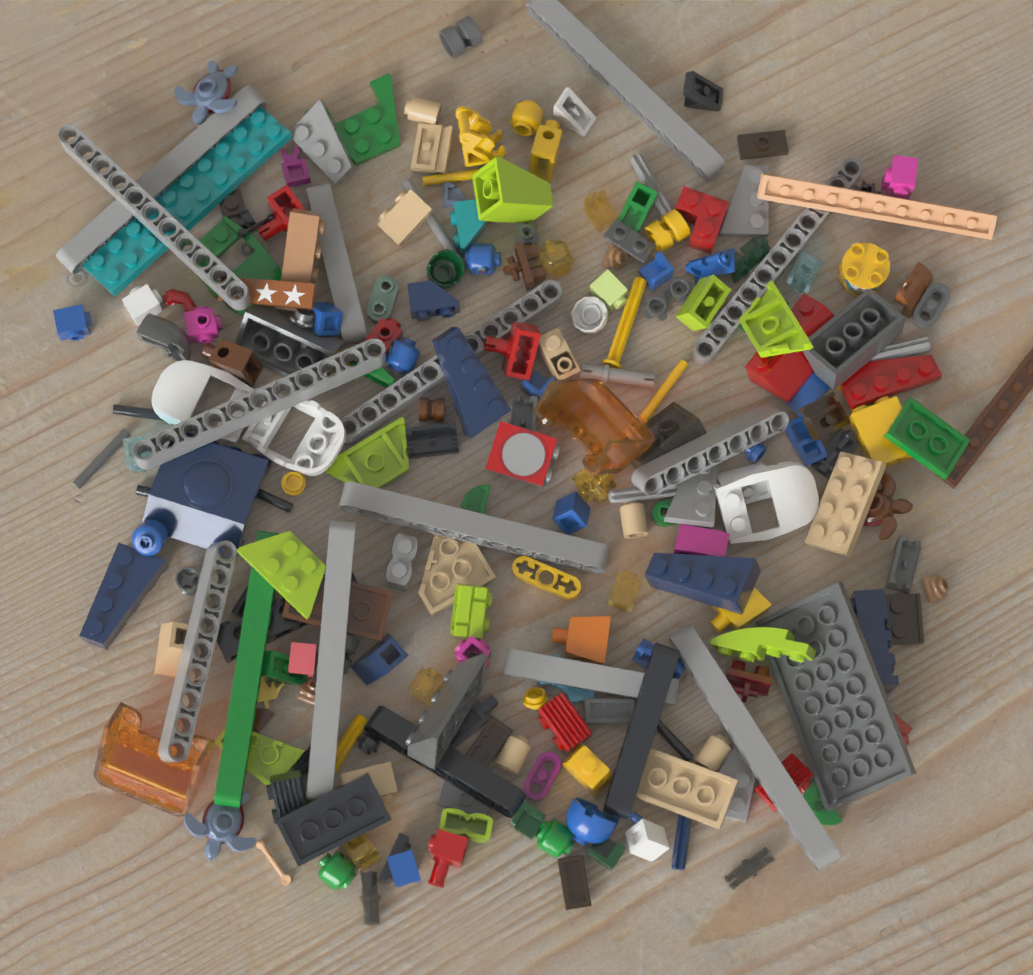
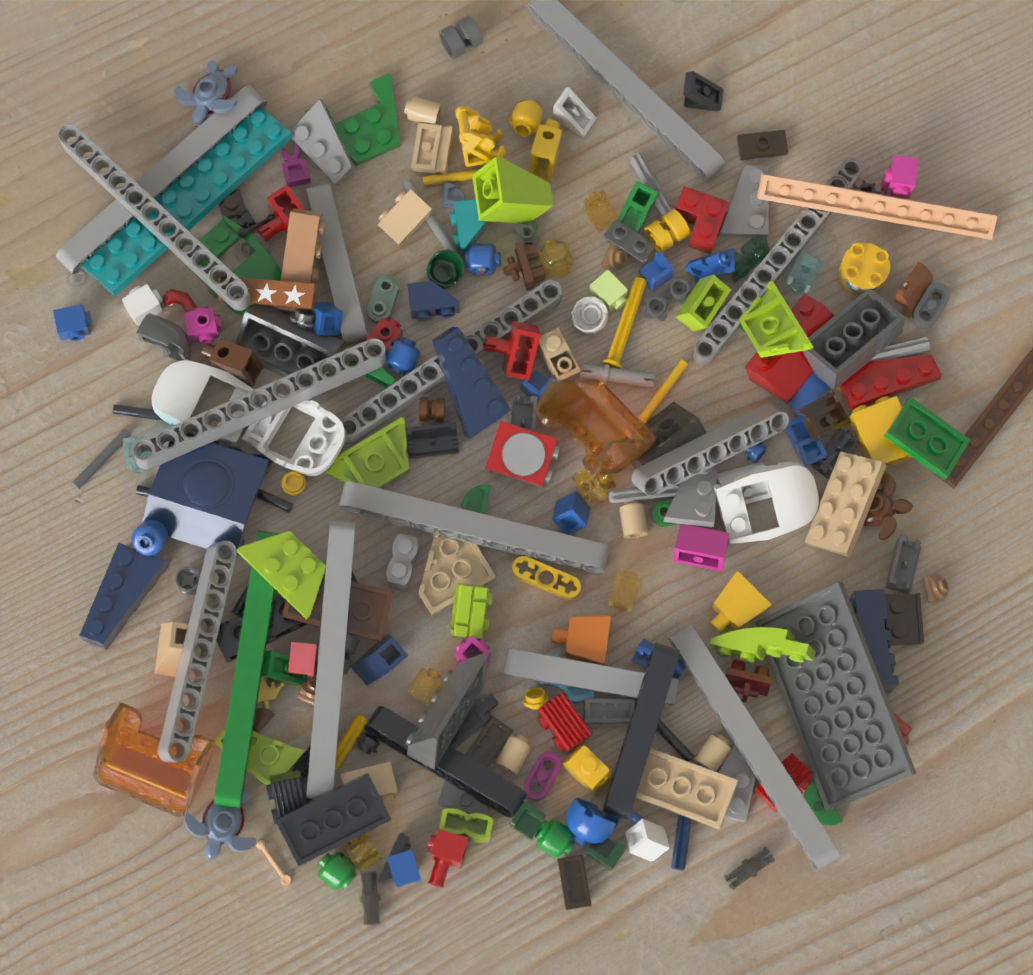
dark blue wedge [644,553,761,615] -> none

